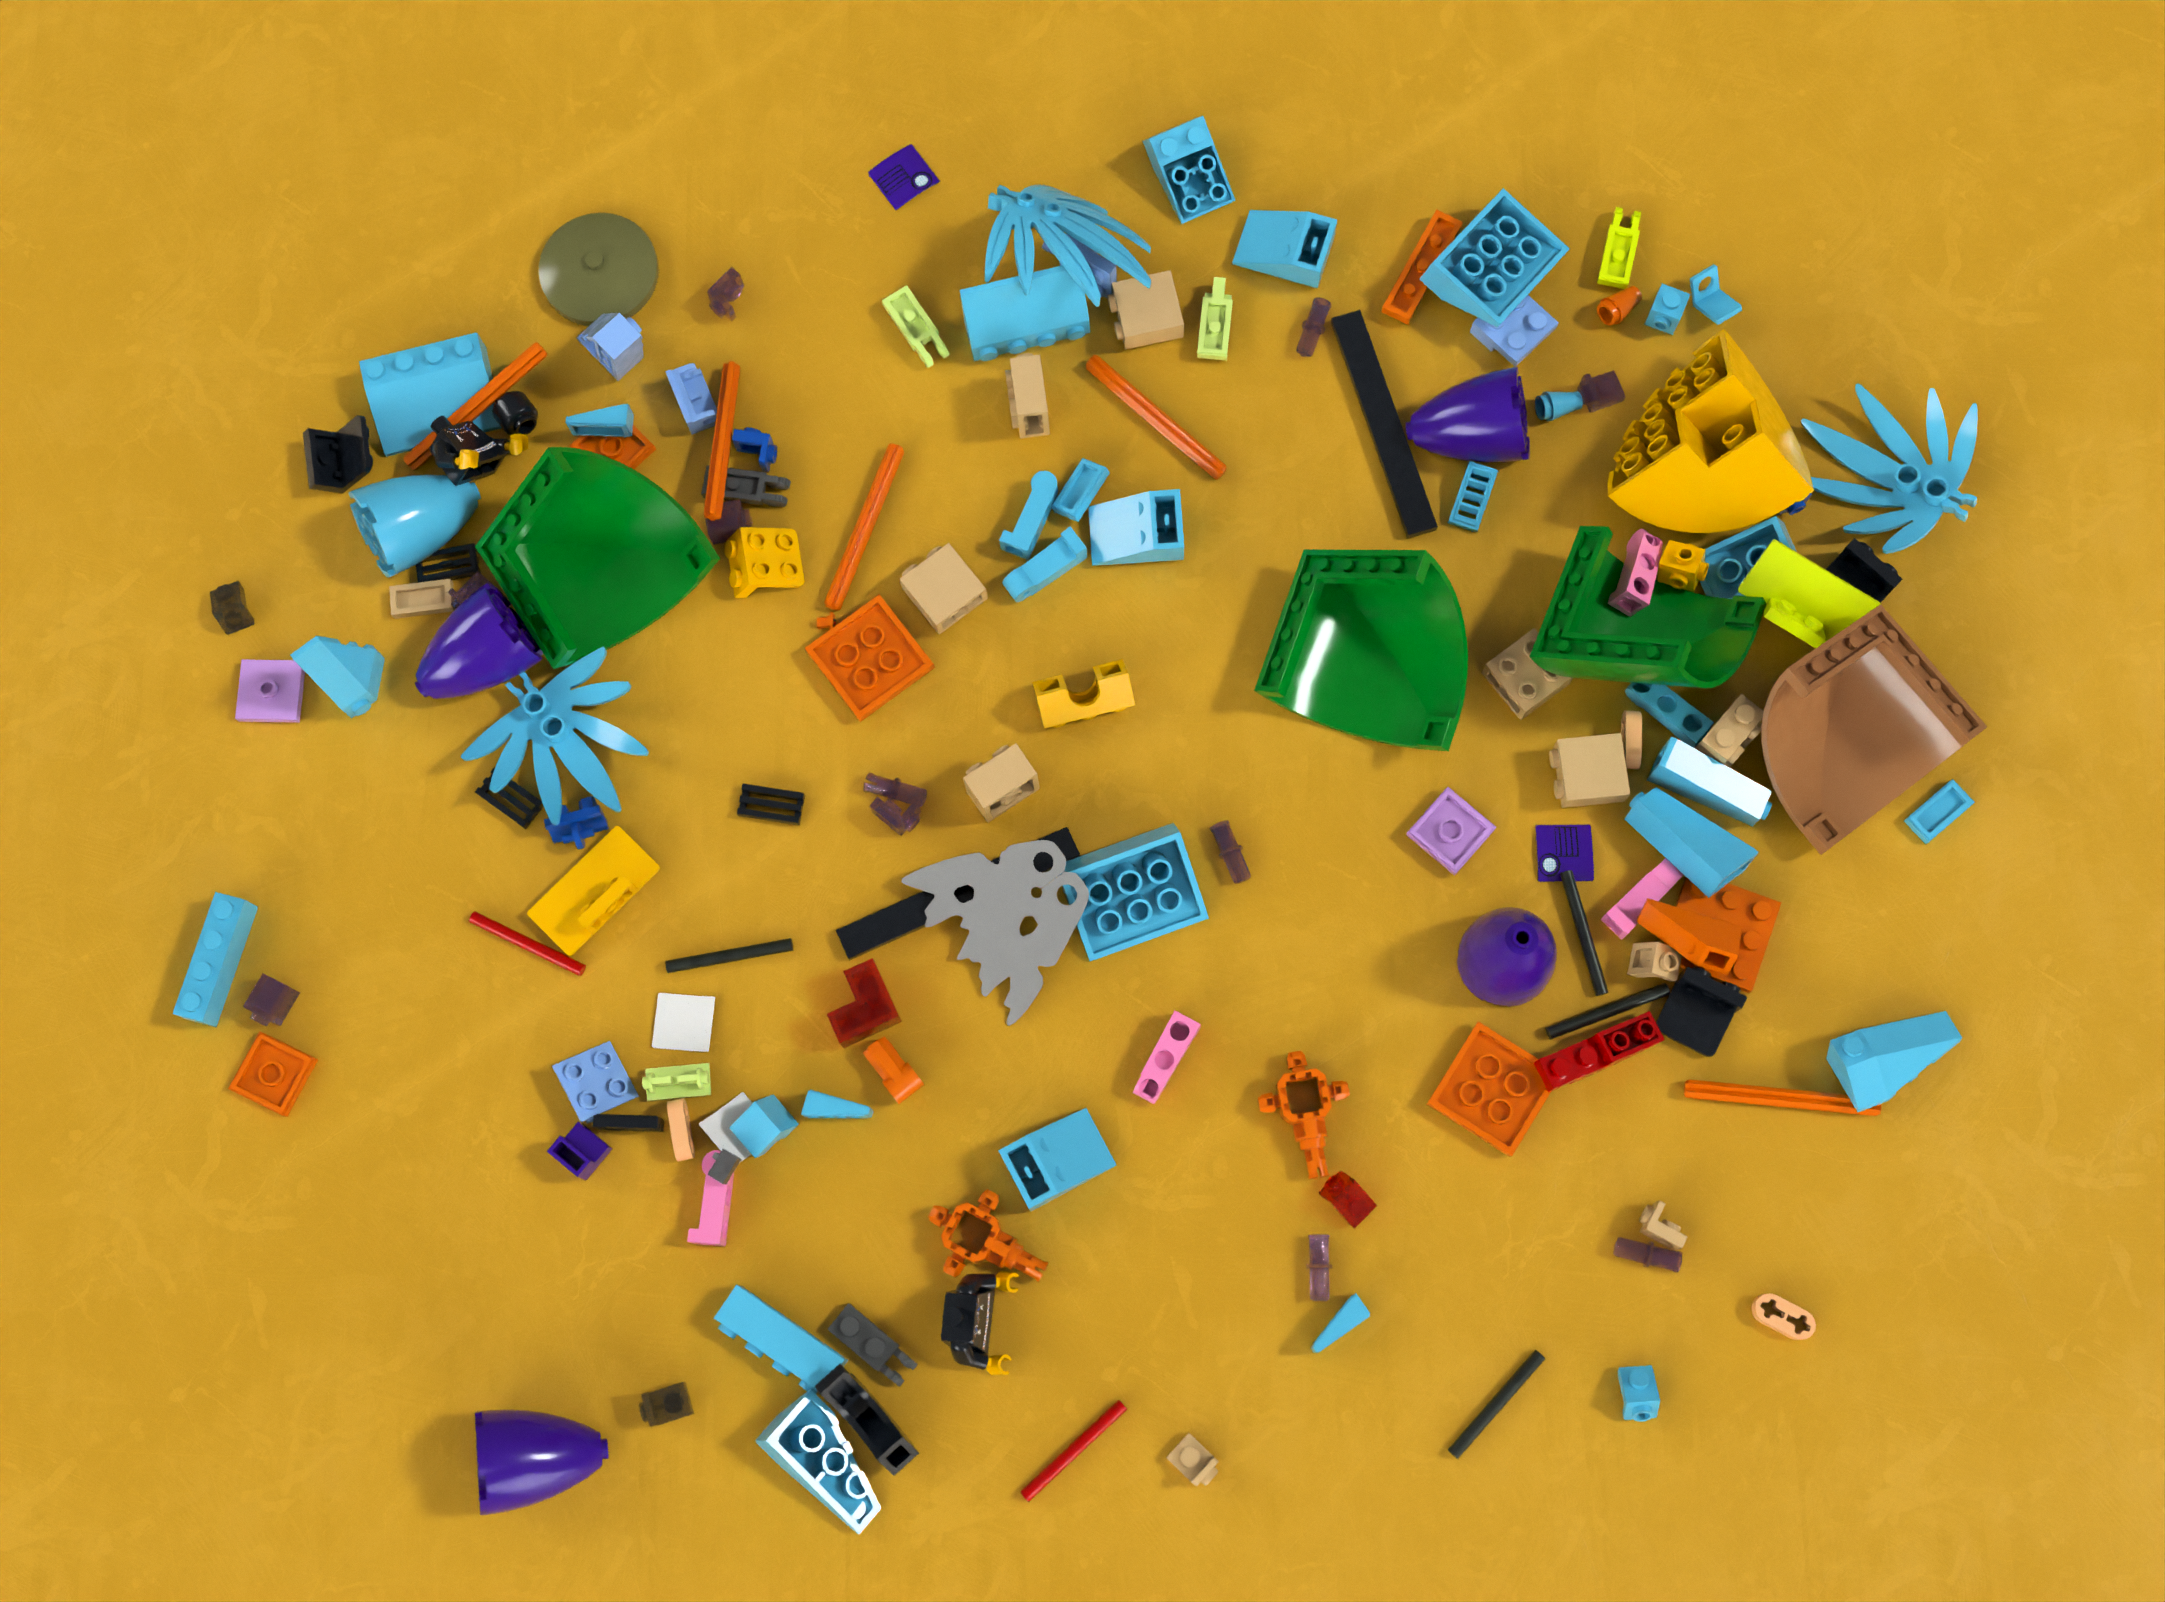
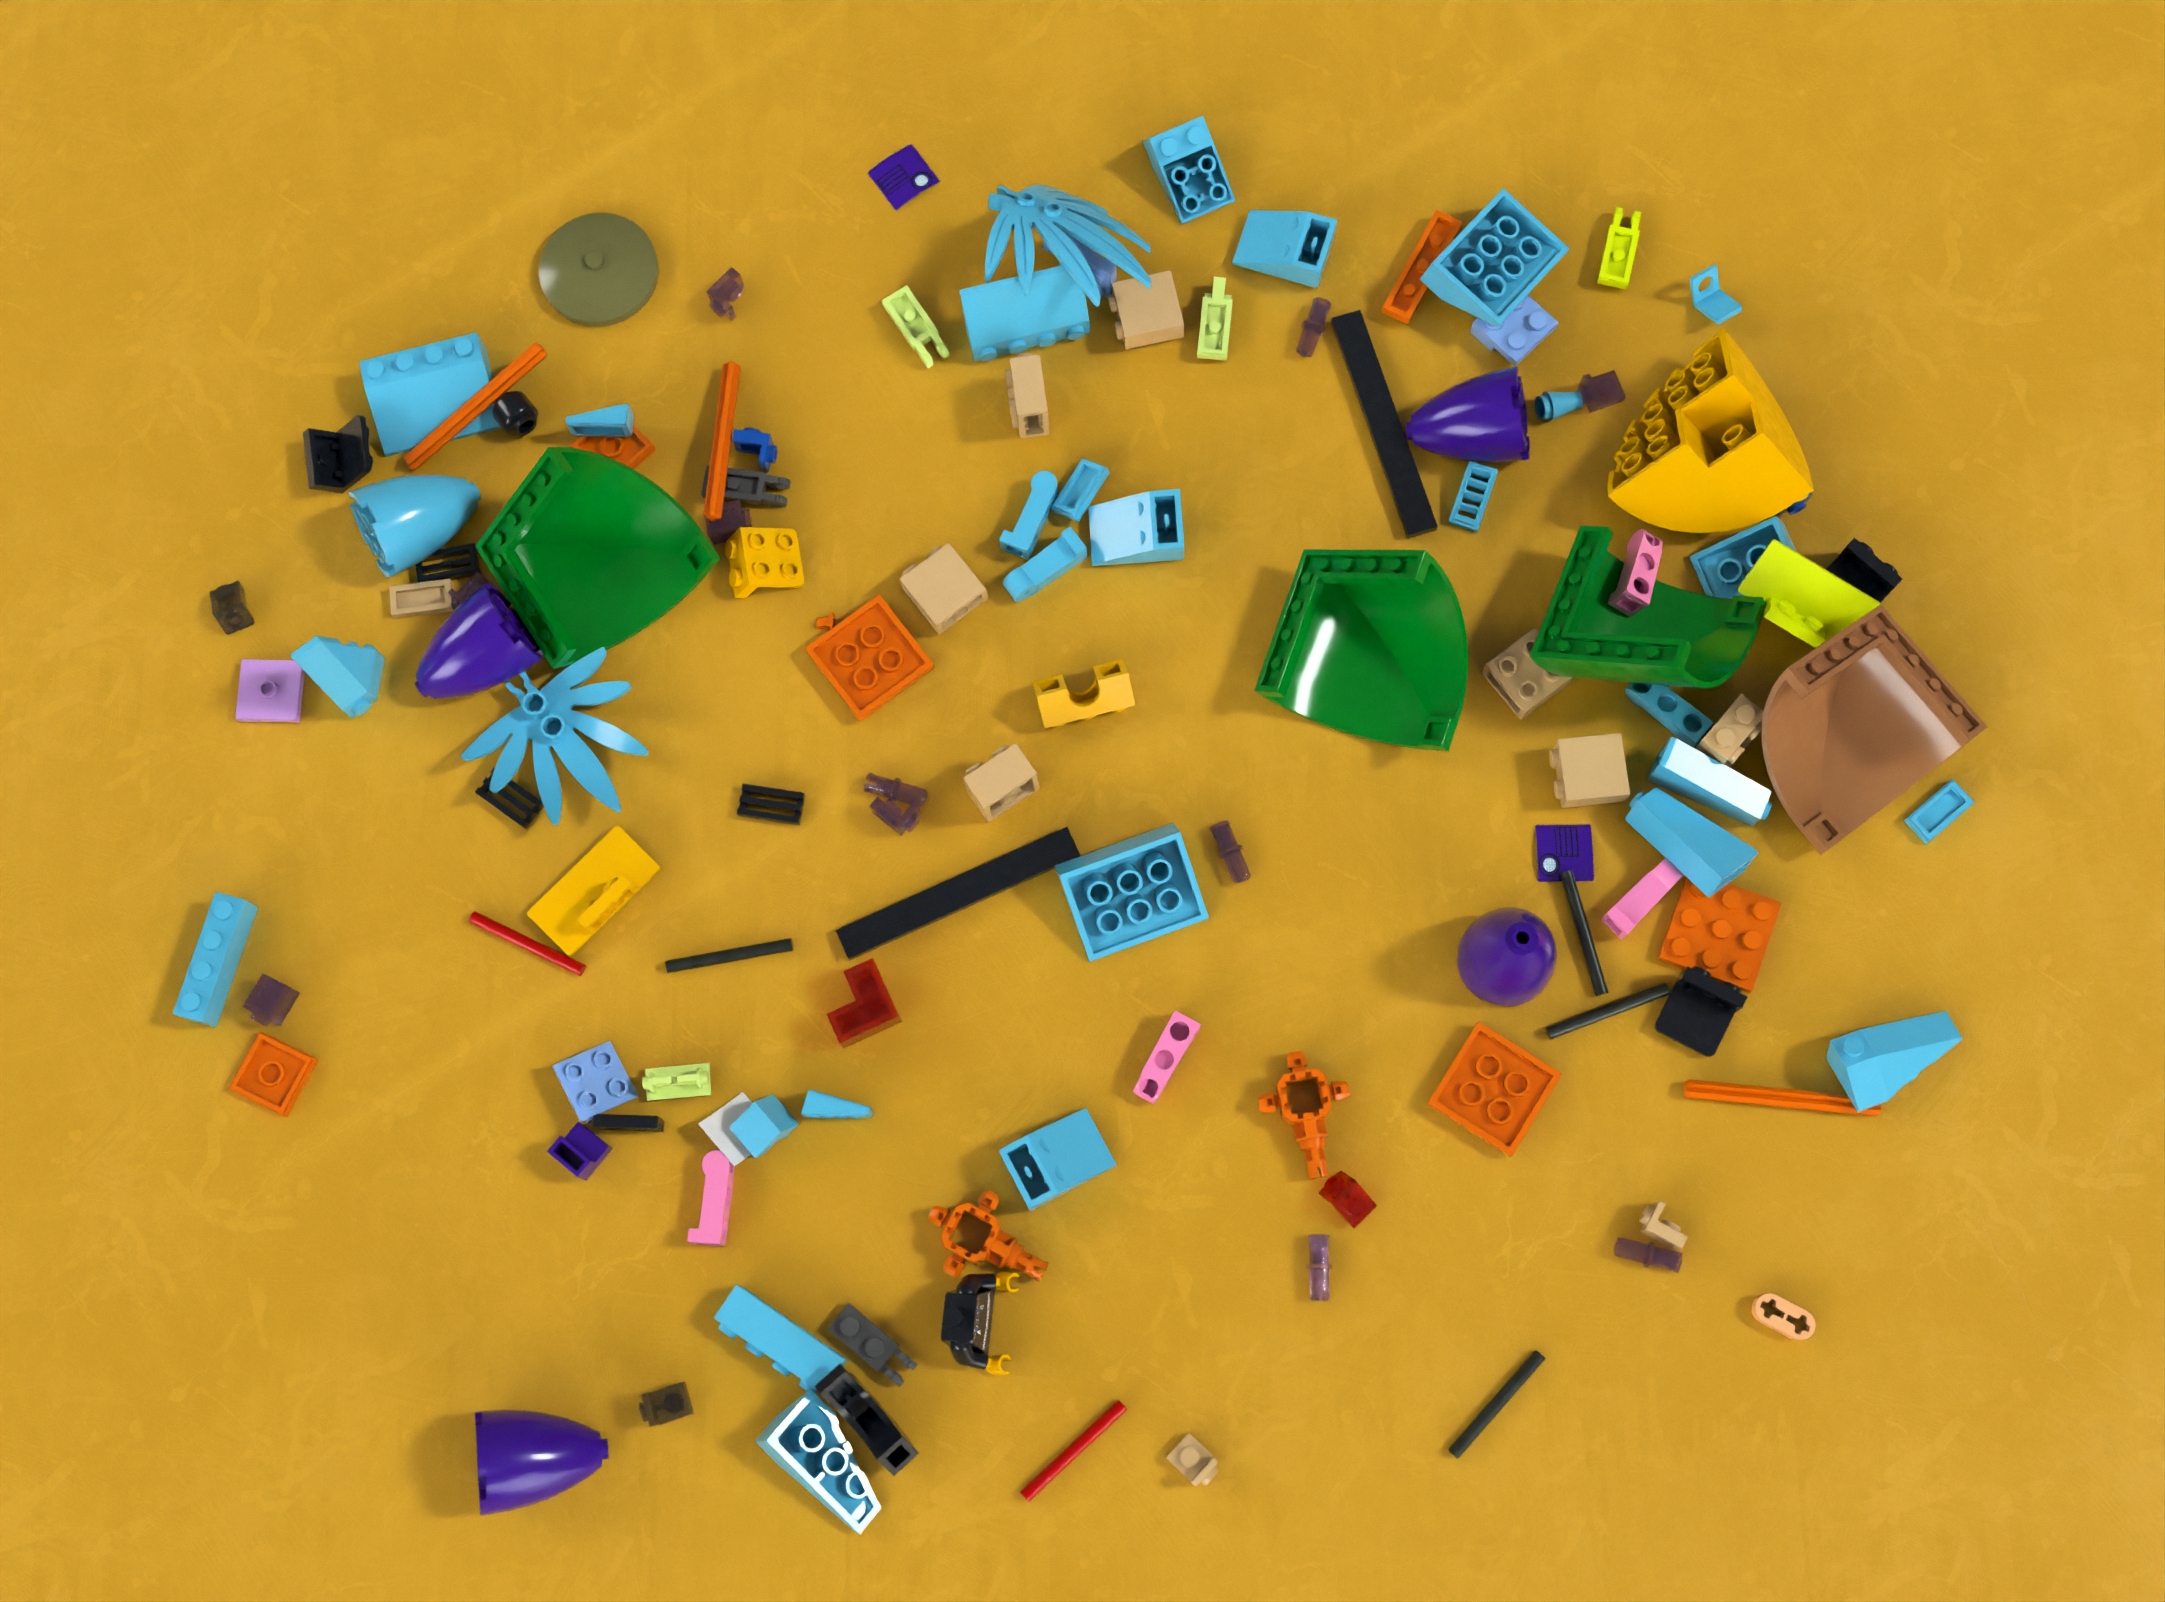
black torso [430,415,528,486] -> none
blue hips [544,796,609,850] -> none
light blue wedge [576,313,644,381] -> none
white sticker [652,993,715,1052] -> none
light blue hinge [665,363,717,435] -> none
light nougat beam [667,1098,695,1161] -> none
flat silver piece [707,1149,741,1184] -> none
orange axle [824,443,904,611] -> none
orange piece [863,1036,925,1104] -> none
light grey piece [901,840,1089,1026] -> none
orange axle [1086,355,1227,480] -> none
medium azure slope [1311,1293,1371,1353] -> none
lavender plate [1406,787,1496,876] -> none
red slope [1534,1011,1665,1092] -> none
orange cone [1597,286,1642,326] -> none
medium azure bracket [1617,1365,1660,1422] -> none
light nougat beam [1621,710,1642,770] -> none
tan bracket [1627,942,1682,981] -> none
orange slope [1637,898,1742,975] -> none
medium azure brick [1644,283,1690,335] -> none
yellow brick [1658,540,1709,592] -> none
medium azure plant [1801,383,1978,554] -> none

